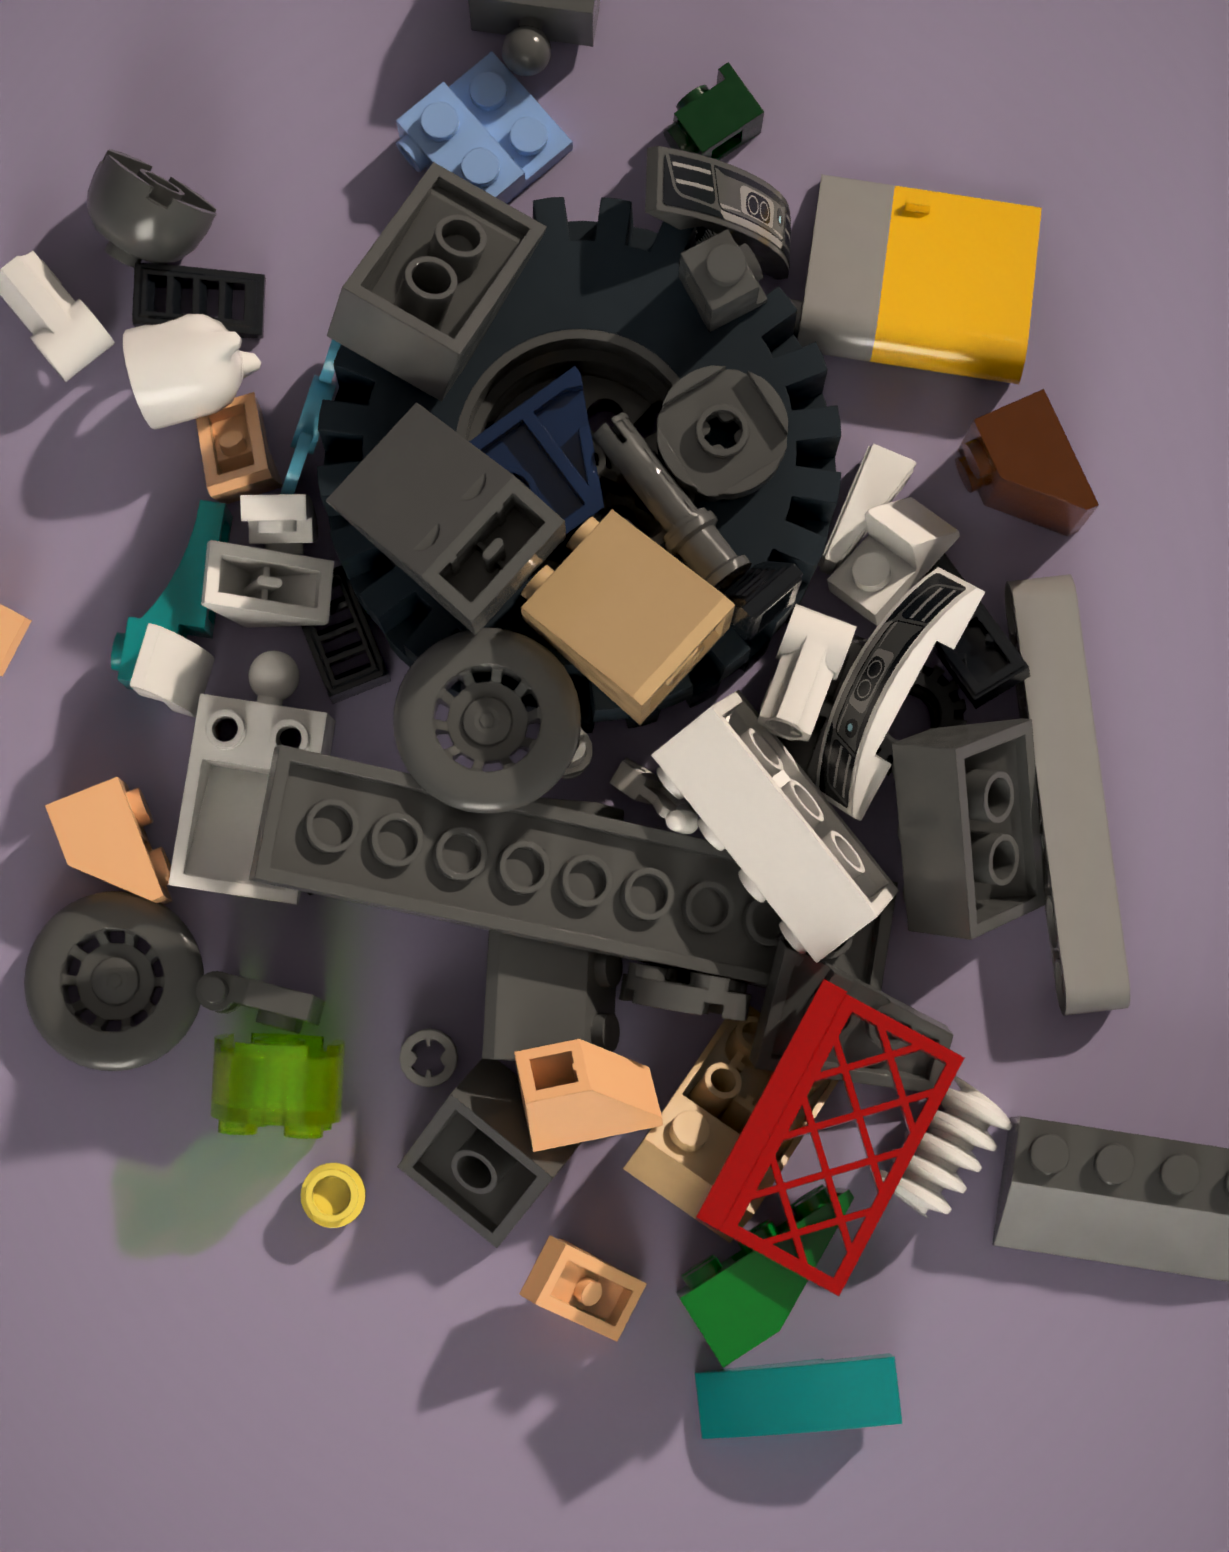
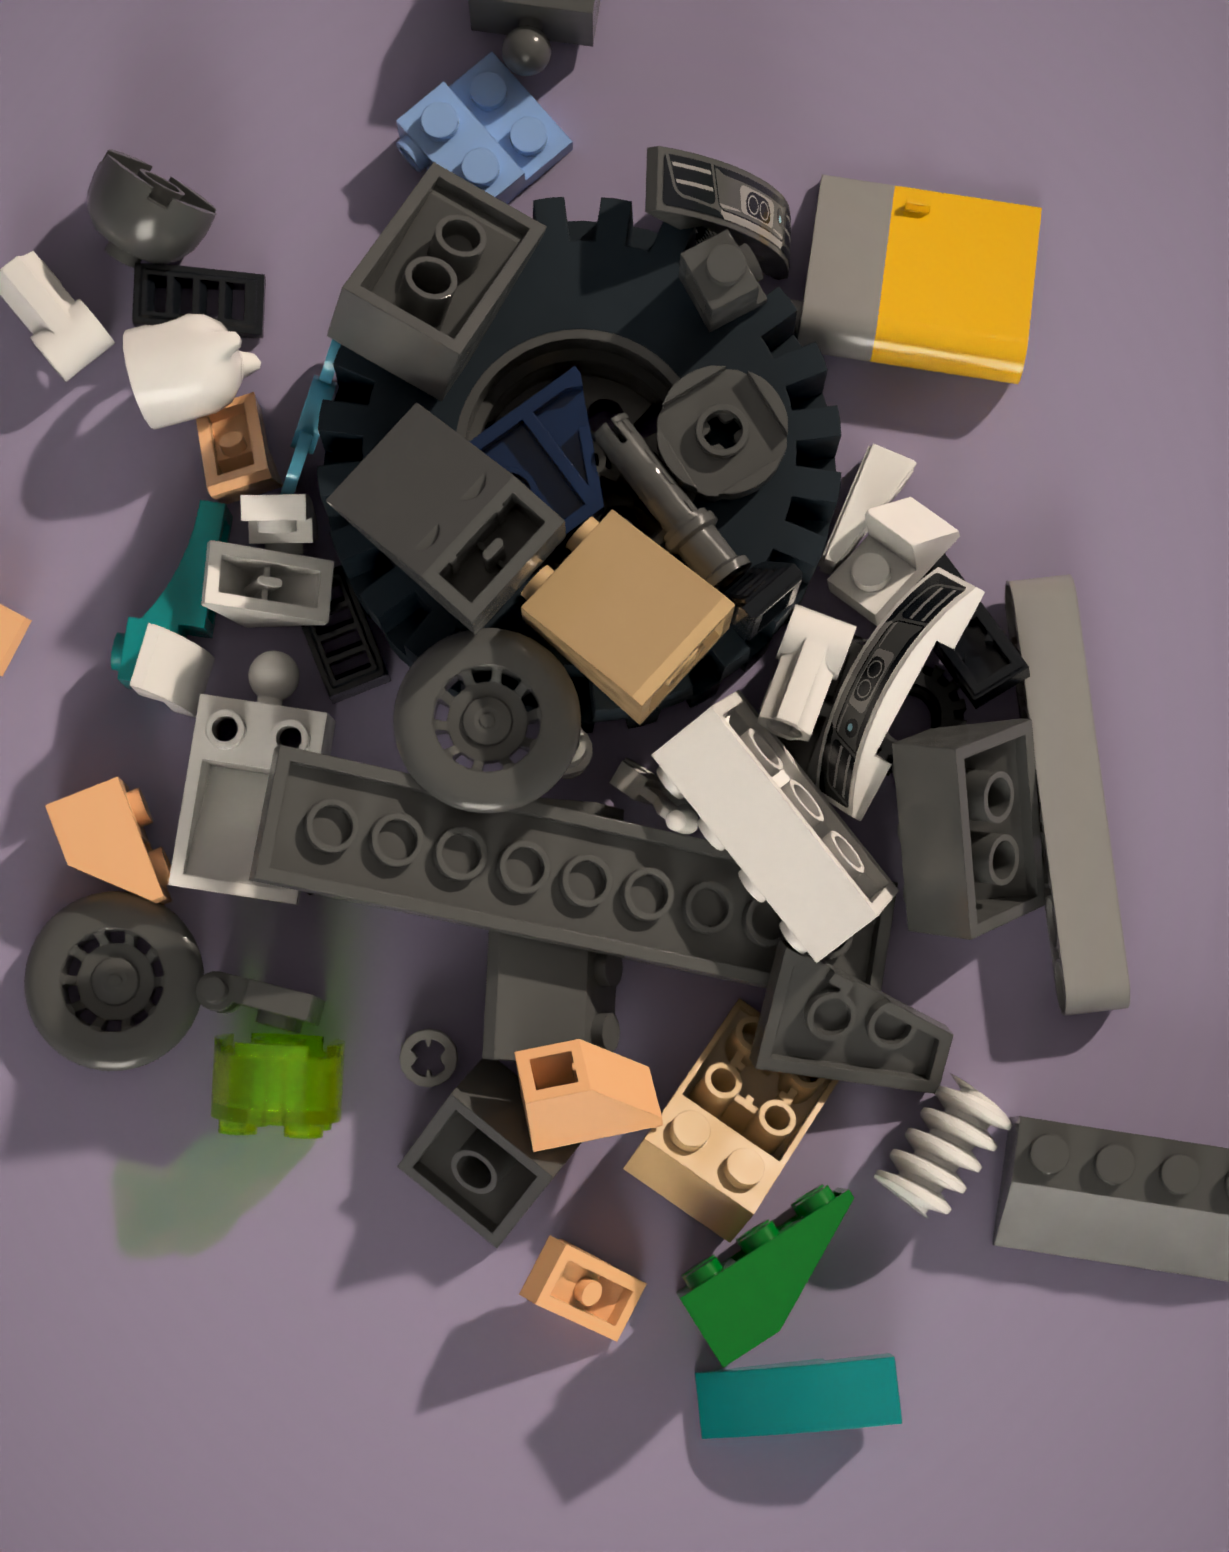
light yellow plate [300,1163,366,1228] -> none
dark grey plate [619,962,751,1021] -> none
dark green brick [663,62,764,160] -> none
red fence [696,979,965,1296] -> none
reddish brown slope [955,389,1099,536] -> none

